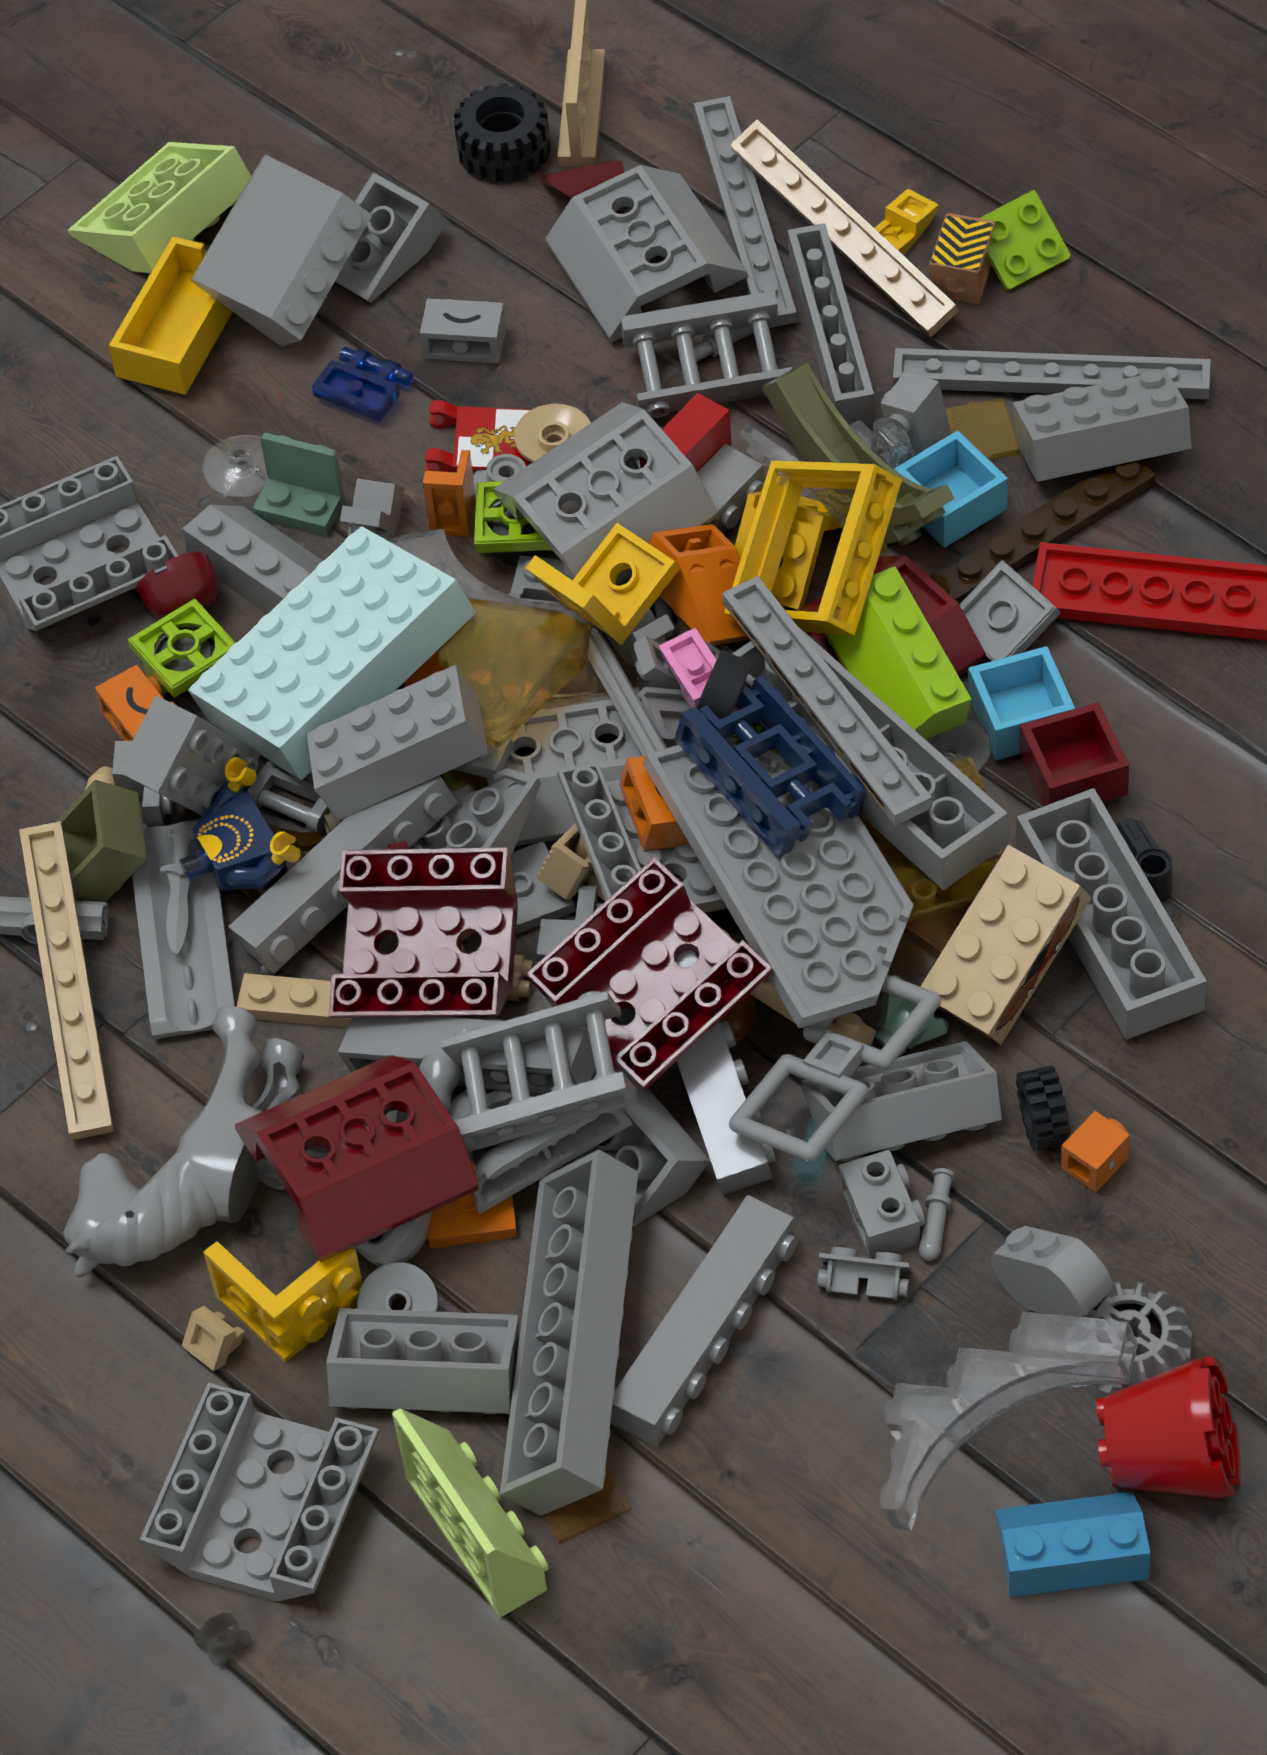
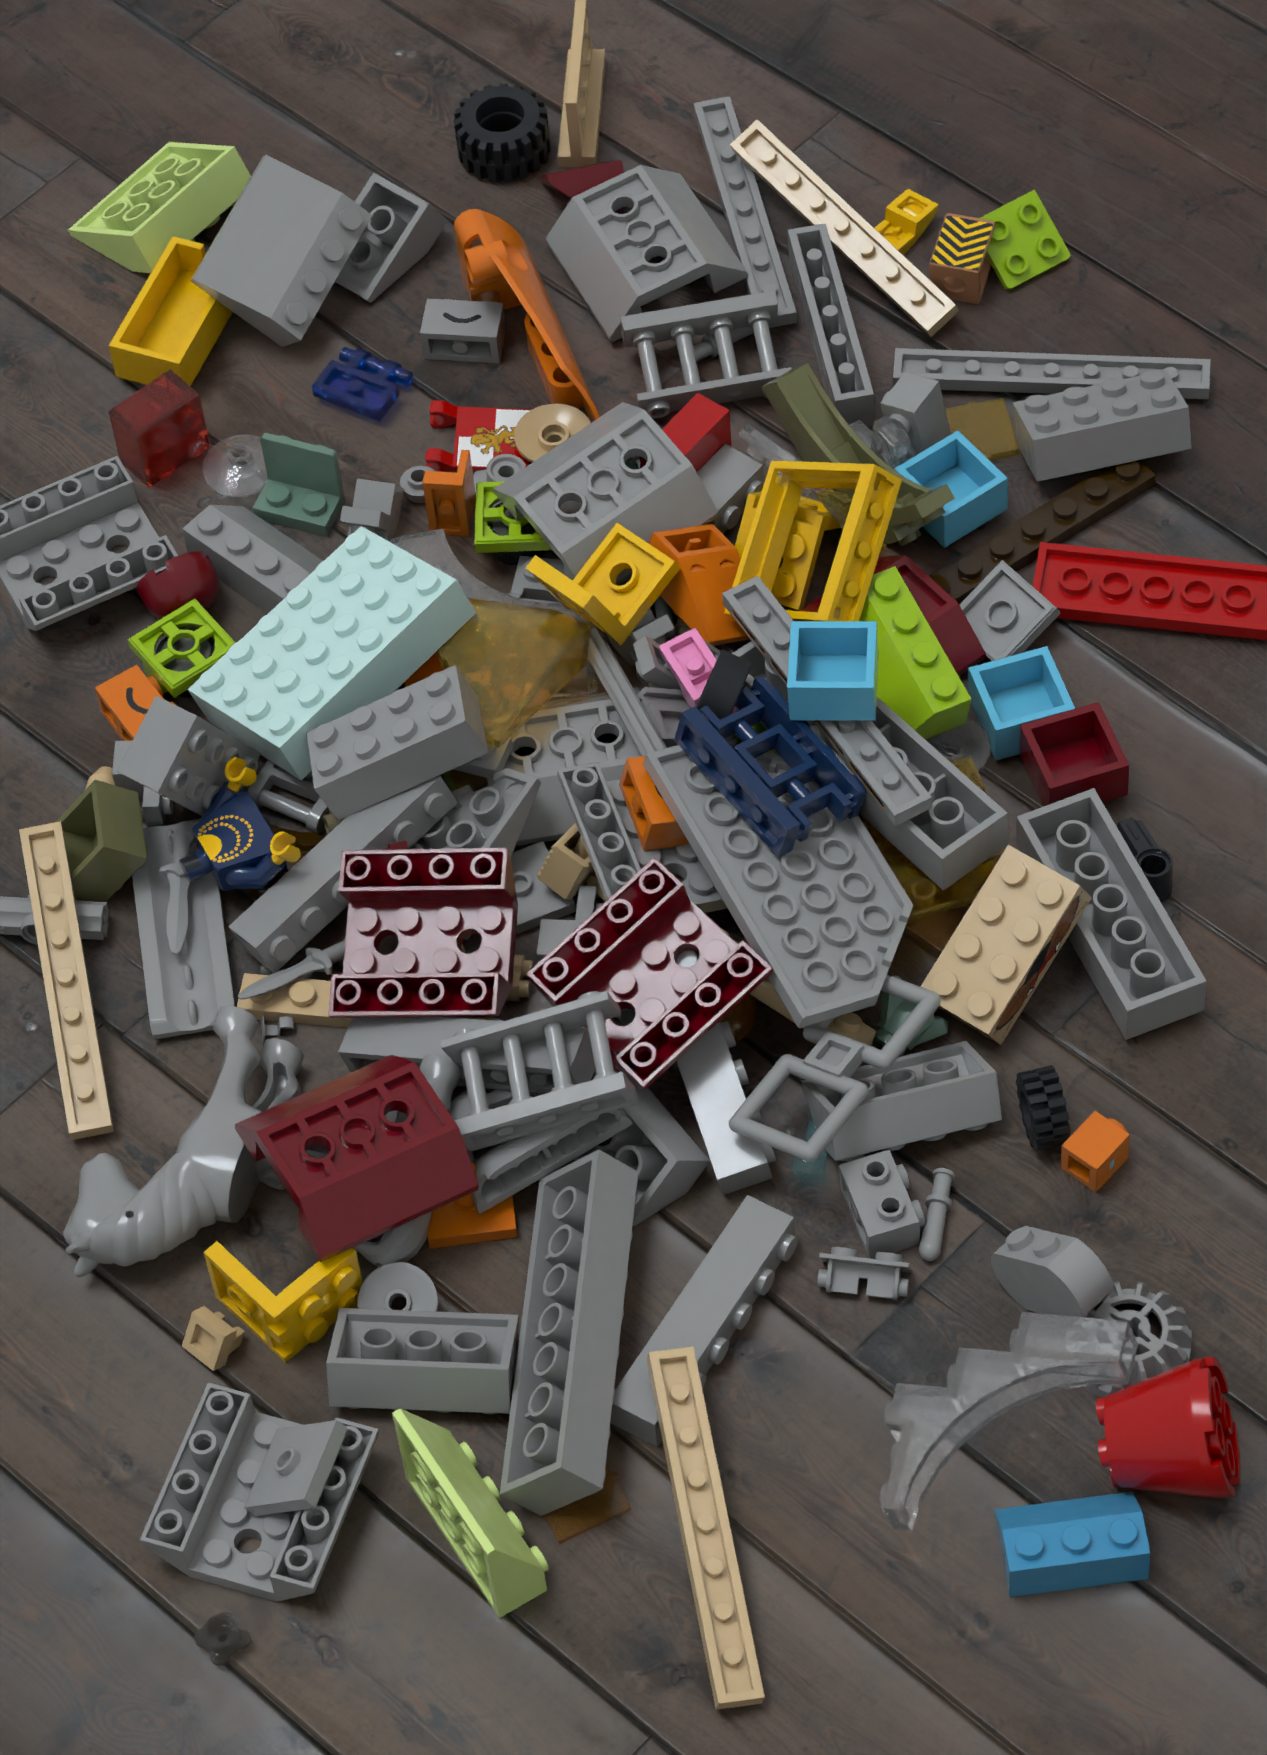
none -> clear red brick [108,369,210,488]
none -> light grey sword [238,937,346,1000]
none -> light grey plate [244,1420,348,1516]
none -> light grey piece [260,1015,294,1044]
none -> light grey plate [400,466,435,503]
none -> orange panel [454,209,600,423]
none -> tan plate [646,1346,765,1710]
none -> medium azure piece [787,621,879,721]

